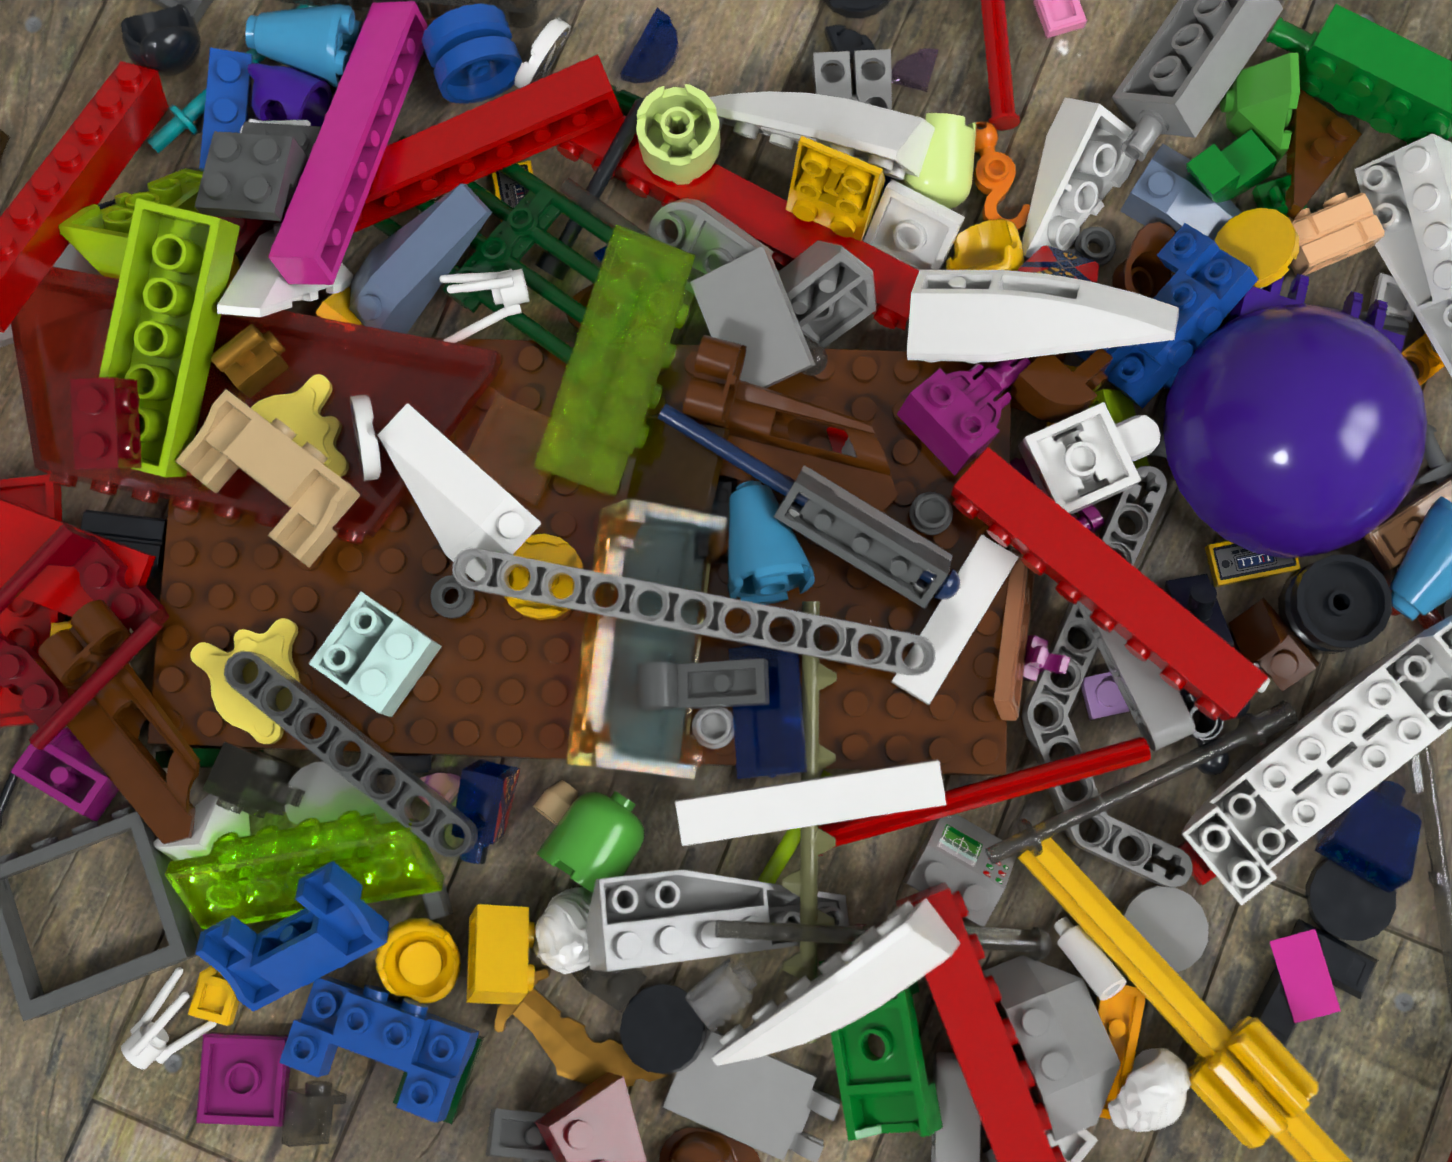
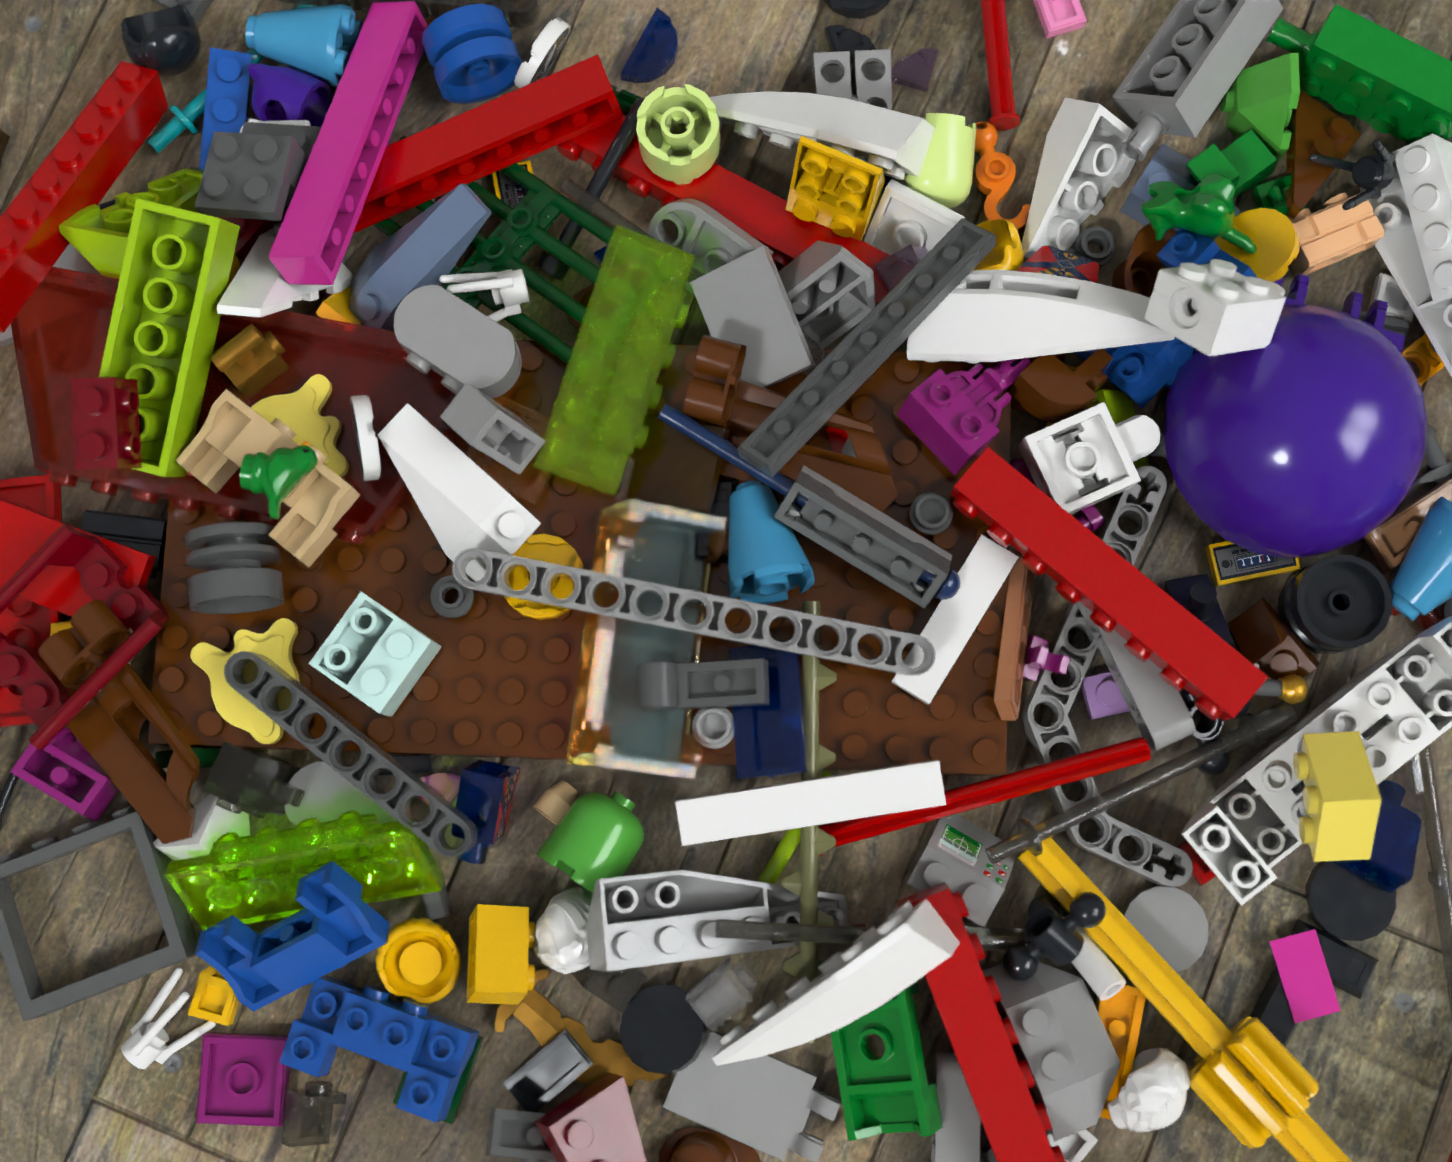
none -> dark grey wheel [184,521,284,614]
none -> green animal [240,441,318,519]
none -> light grey brick [394,285,522,399]
none -> light grey brick [440,382,546,475]
none -> tile [503,1029,594,1112]
none -> dark grey tile [737,218,997,478]
none -> tile [875,244,917,292]
none -> black piece [1003,892,1106,981]
none -> green animal [1141,174,1256,254]
none -> white brick [1144,259,1286,356]
none -> pearl gold piece [1254,674,1308,704]
none -> light yellow brick [1293,731,1381,862]
none -> black plant [1309,139,1396,210]

